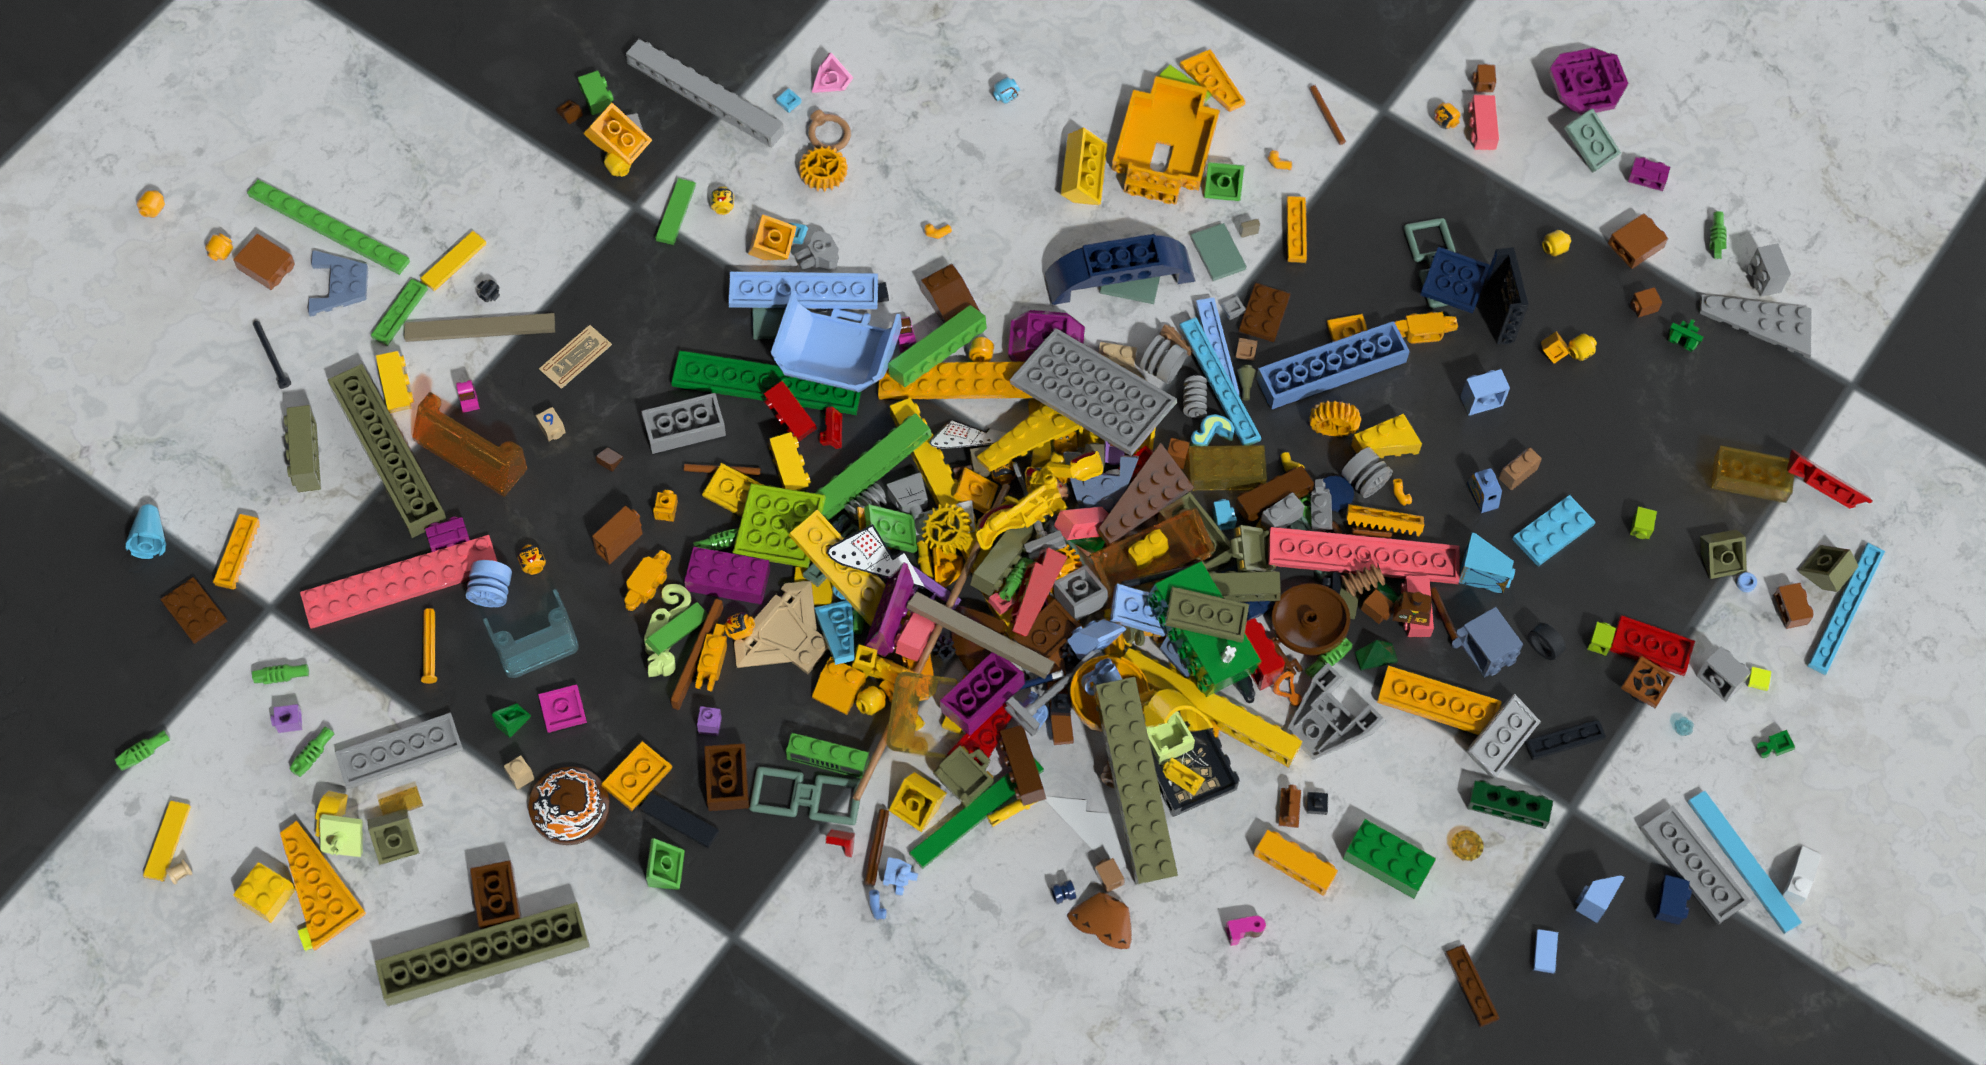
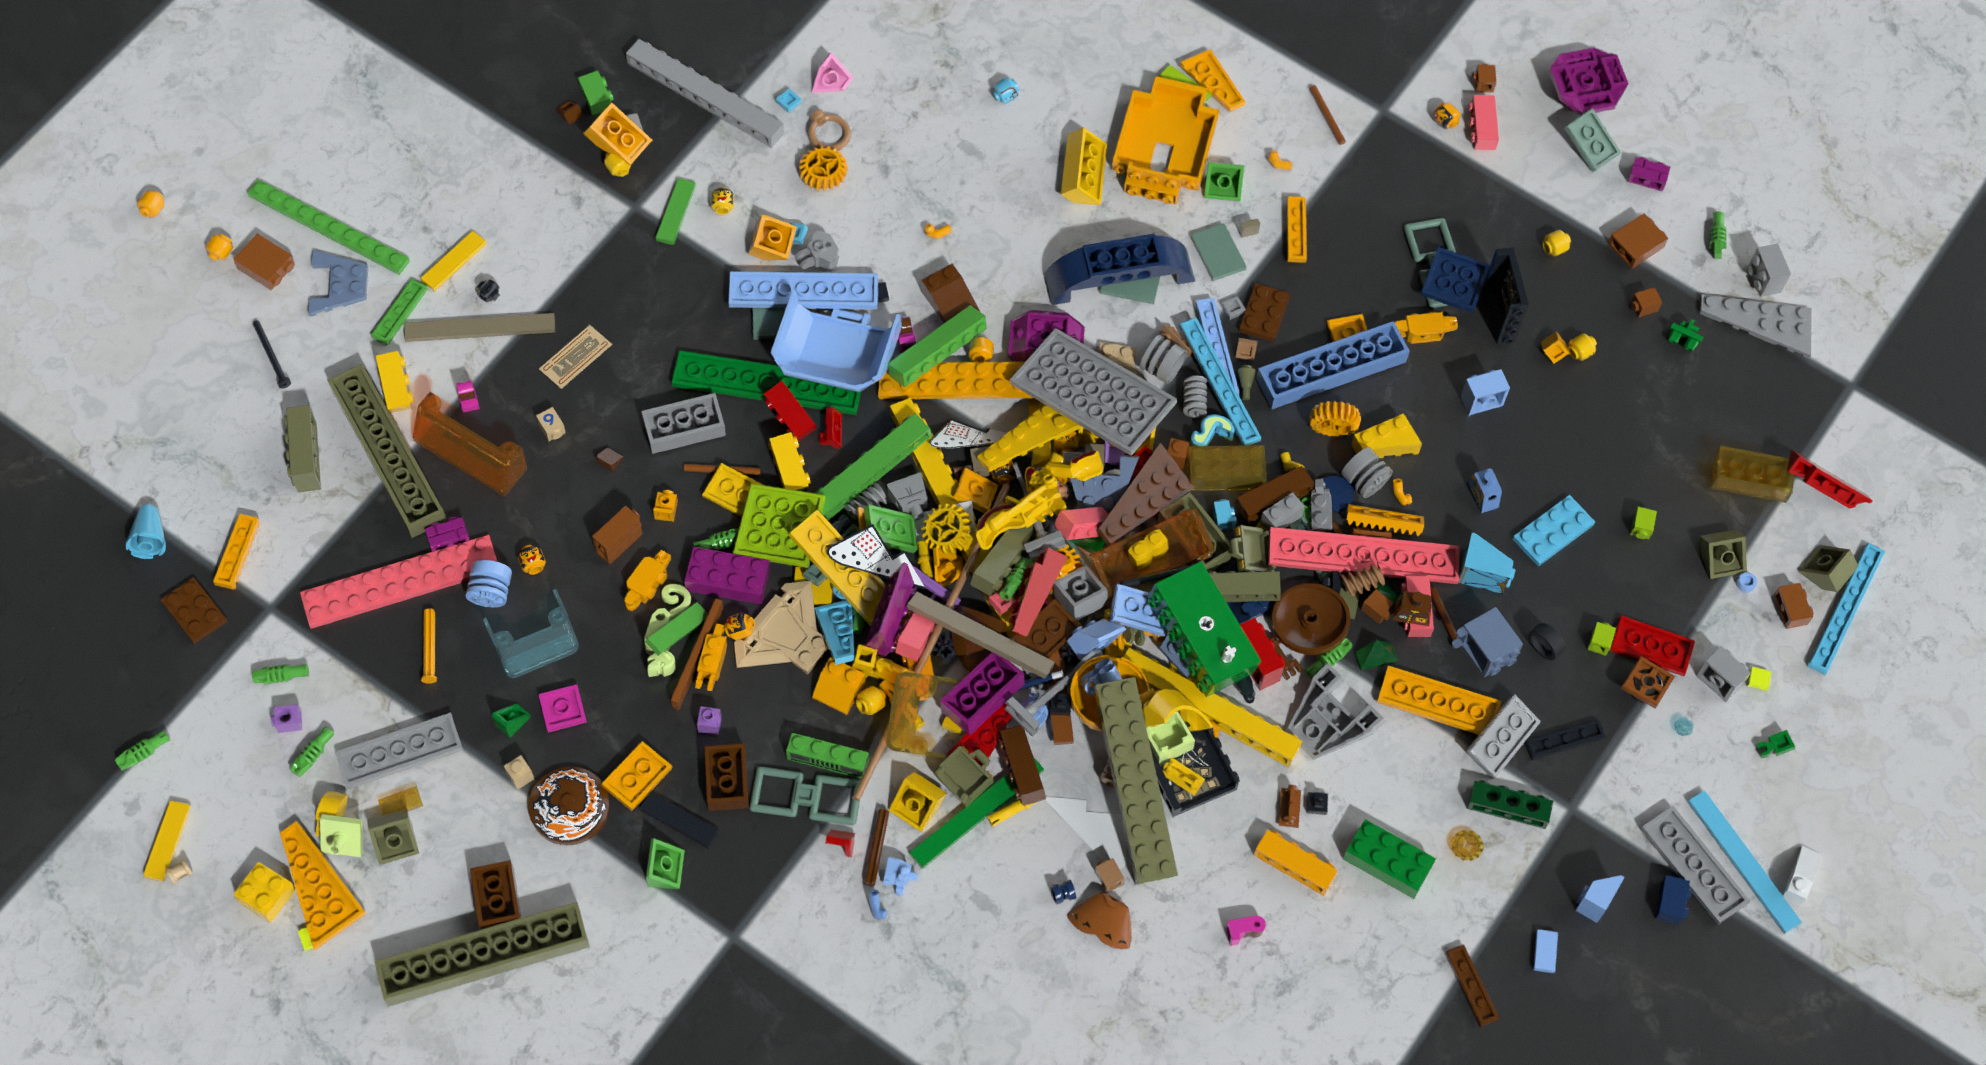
olive tile [1165,587,1249,643] -> none
orange piece [1273,671,1302,706] -> none
medium nougat brick [1499,447,1541,490] -> none

